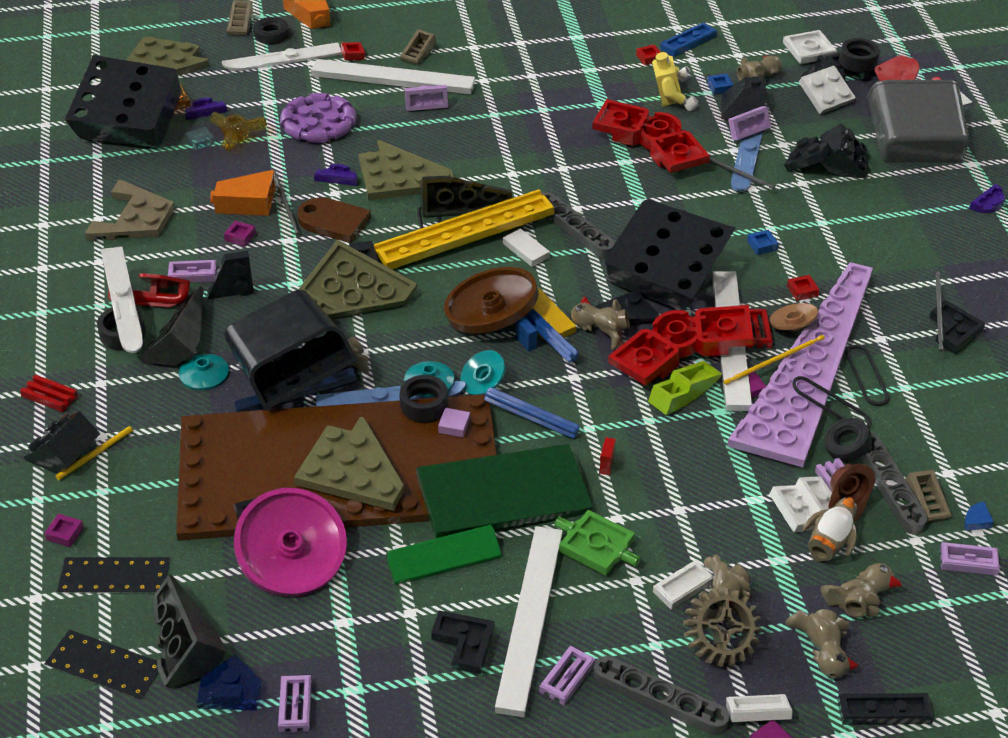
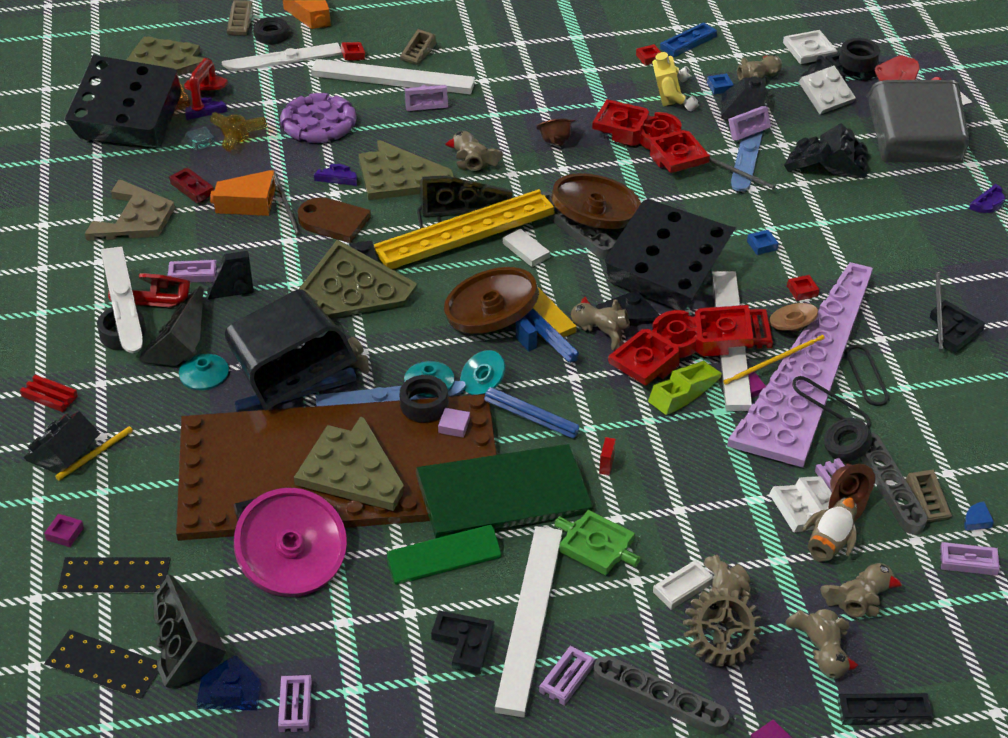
magenta tile [224,221,256,247] -> none
white tile [726,694,792,722] -> none
none -> dark red plate [169,167,214,203]
none -> red piece [184,58,228,111]
none -> dark tan animal [445,131,503,171]
none -> copper piece [536,119,577,146]
none -> reddish brown dish [551,173,641,229]

